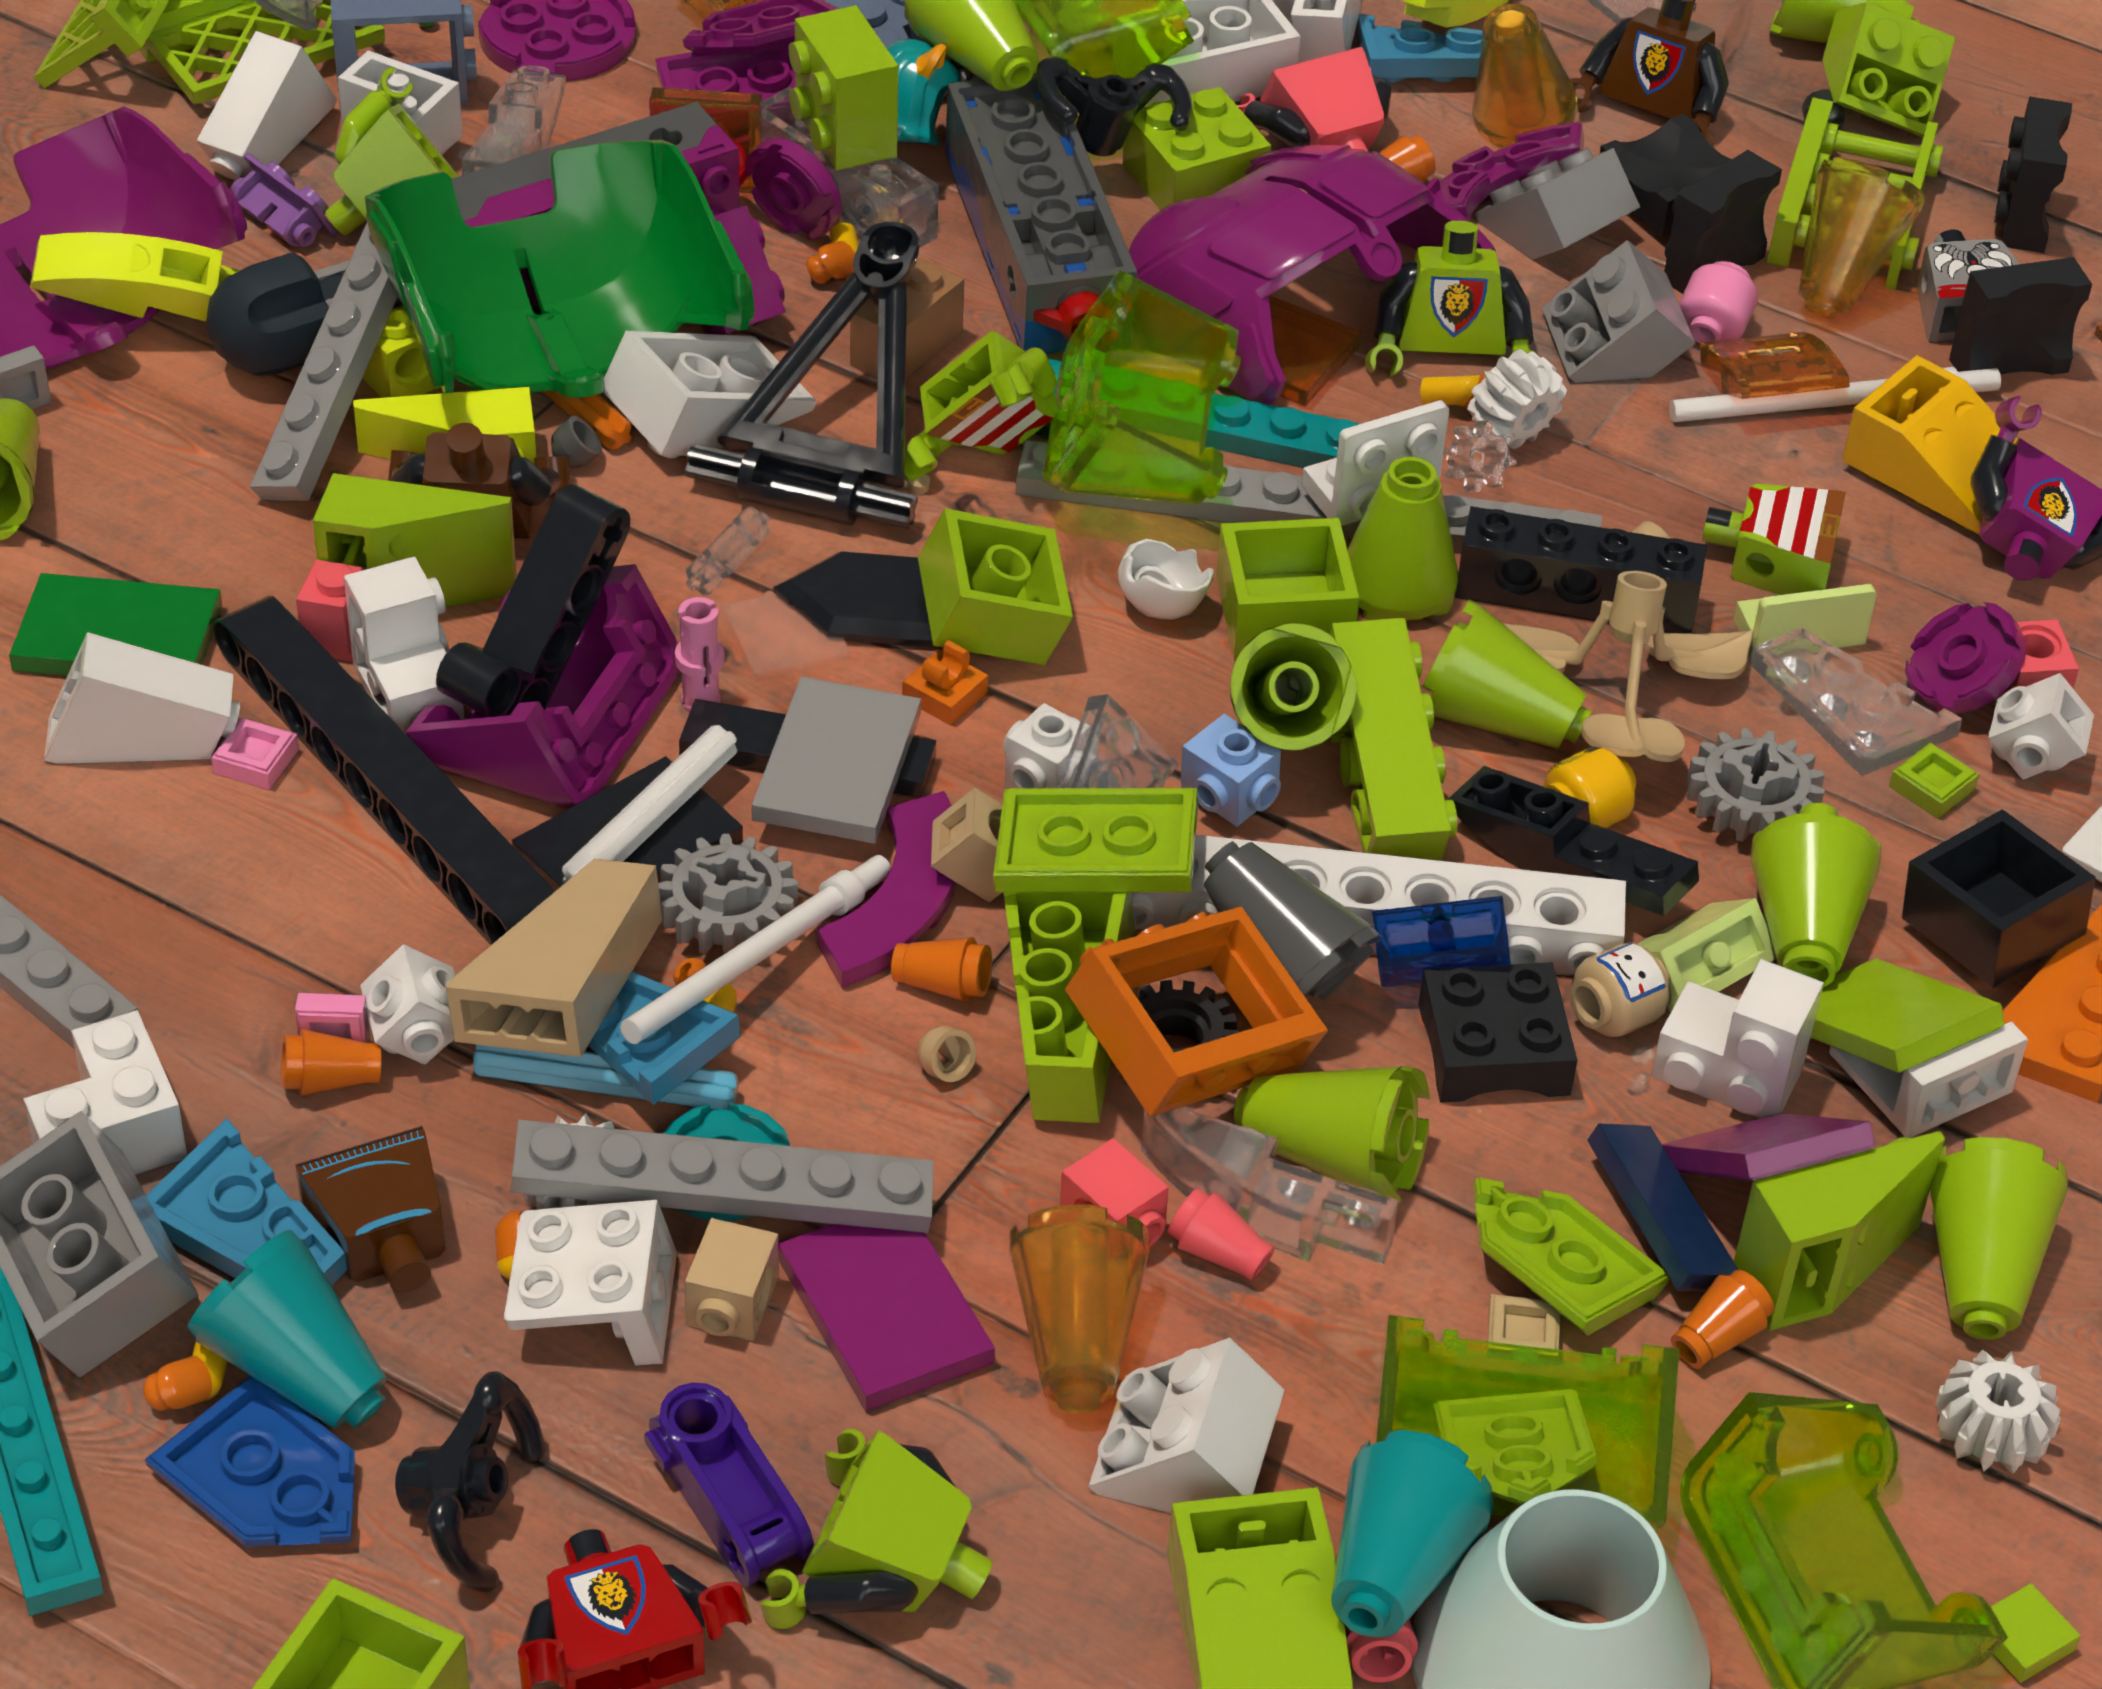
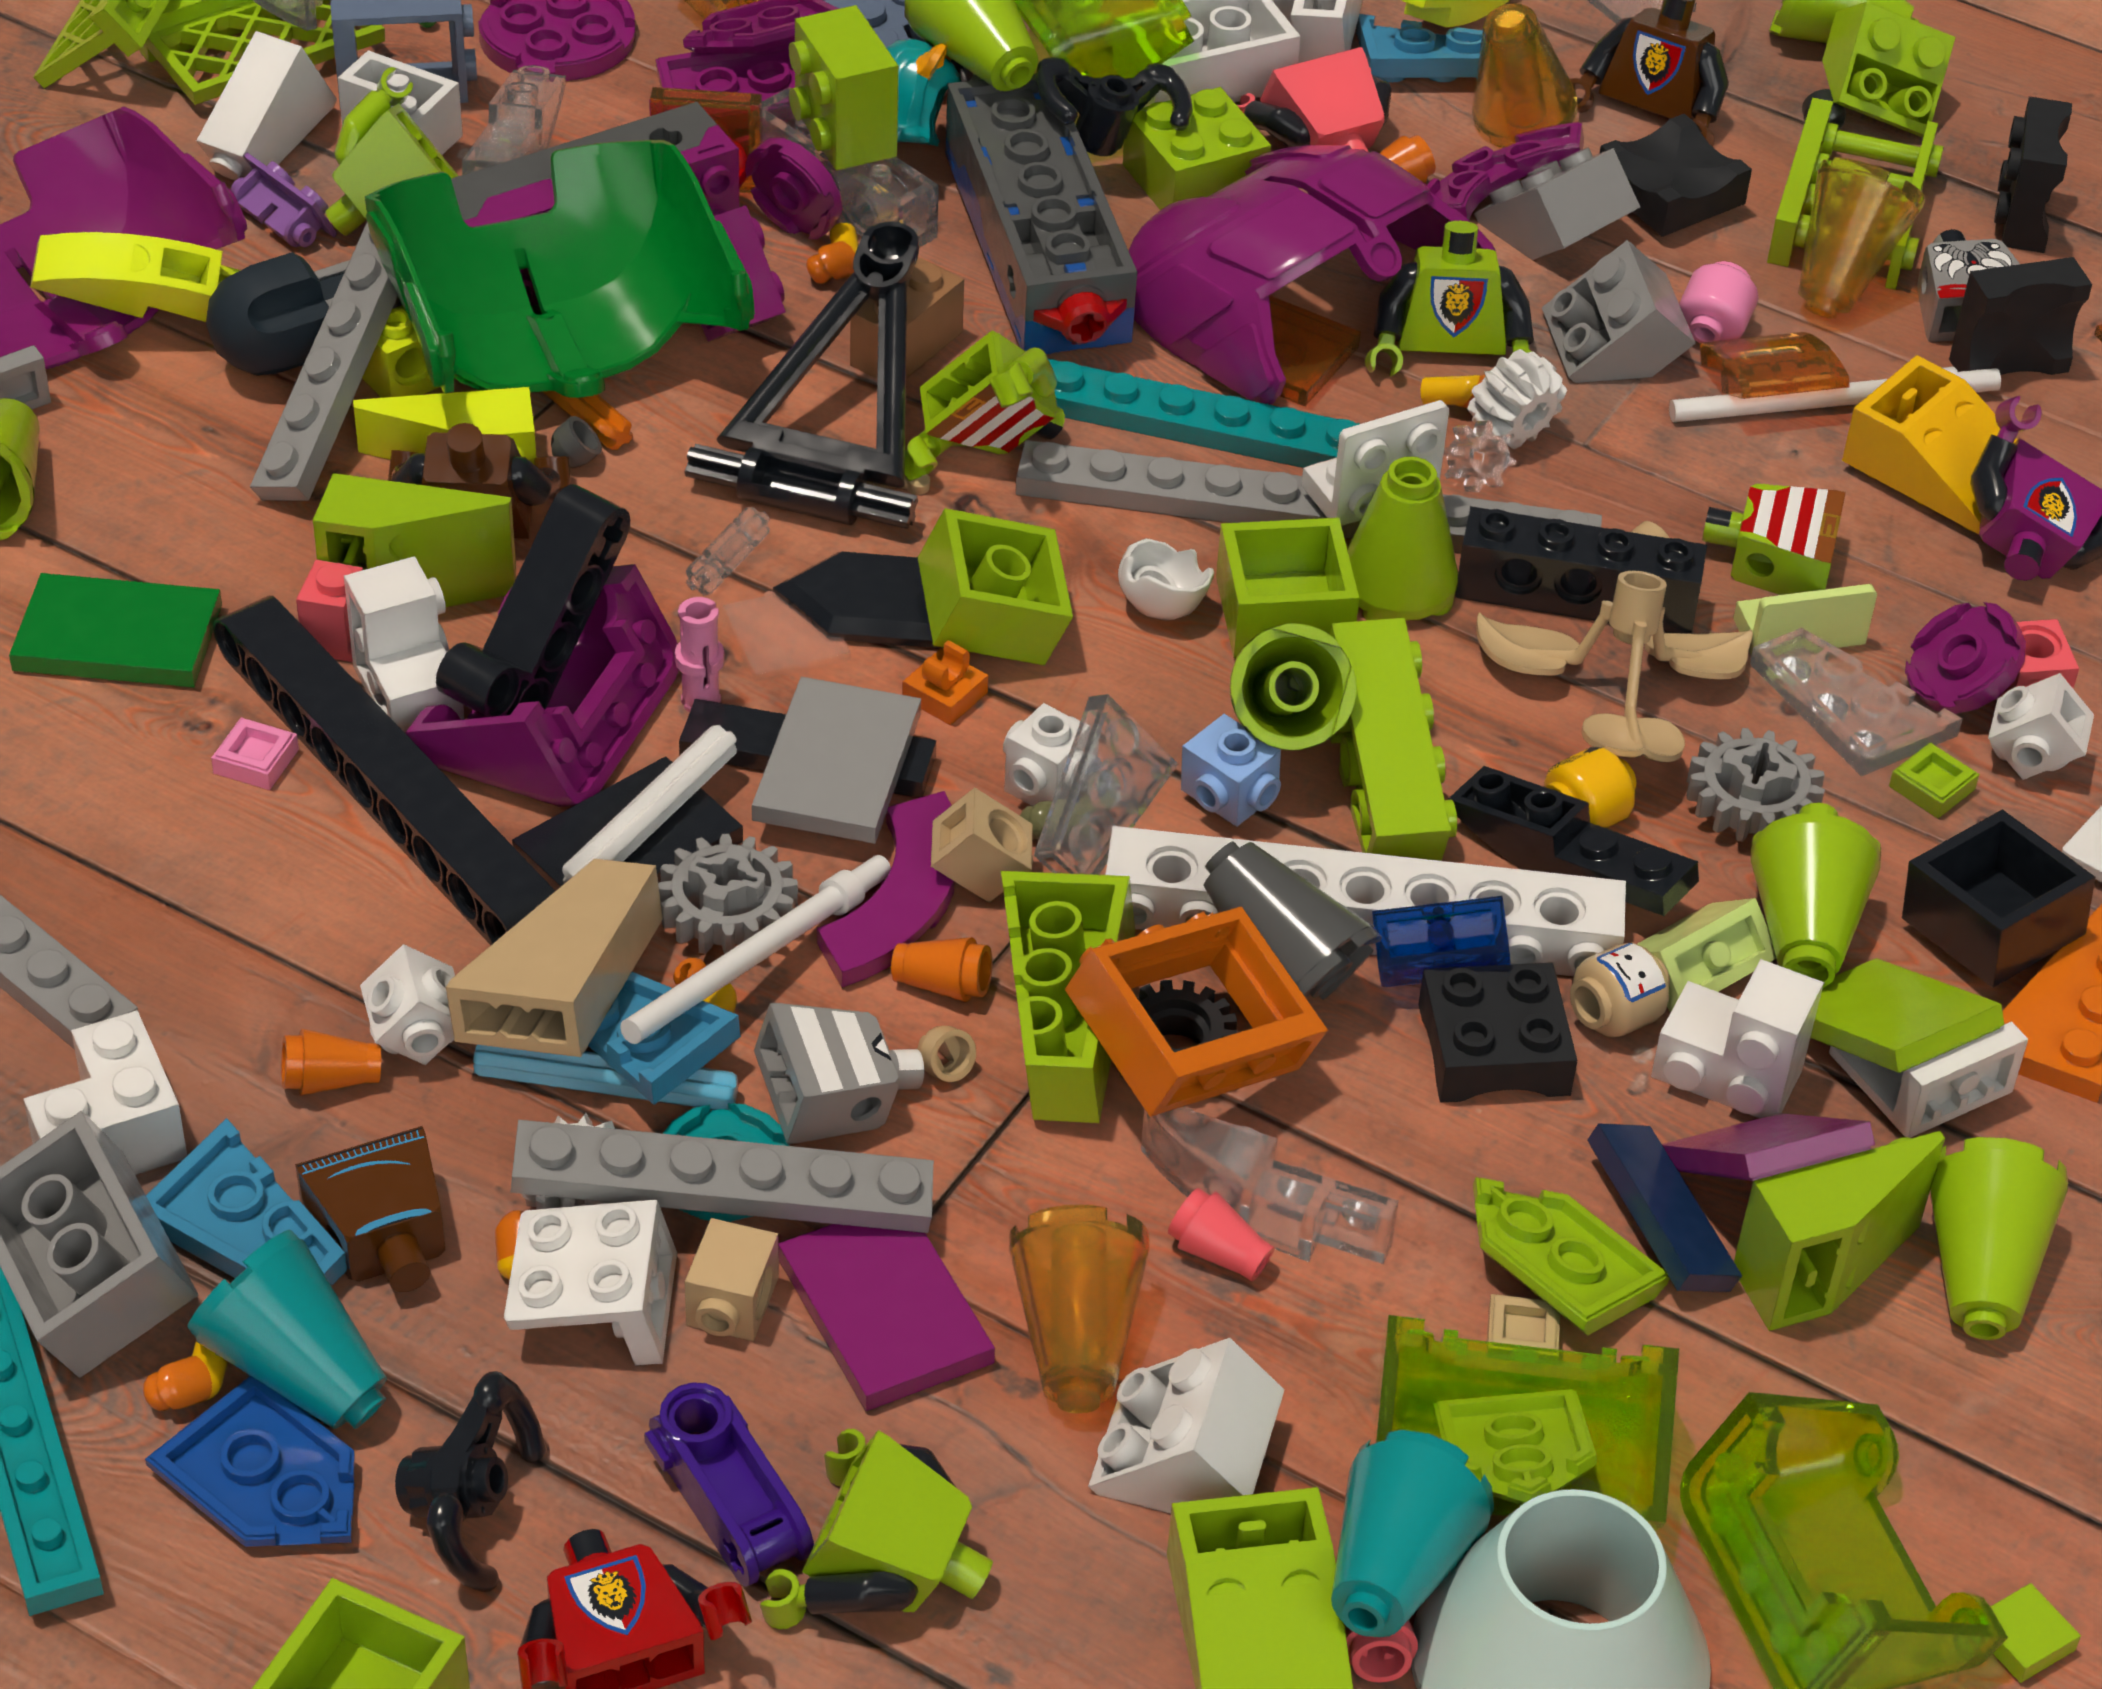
white slope [44,632,240,764] -> none
bright pink tile [295,993,371,1043] -> none
white slope [603,331,817,458] -> none
lime tile [993,788,1198,892] -> none
clear neon green windscreen [1043,269,1241,505] -> none
coral brick [1059,1138,1169,1265] -> none
lime cone [1234,1066,1430,1204] -> none
lime cone [1422,599,1592,749] -> none
black brick [1664,150,1782,294] -> none
orange cone [1671,1270,1774,1369] -> none
white gear [1935,1349,2061,1474] -> none
none -> light grey torso [754,1003,924,1144]

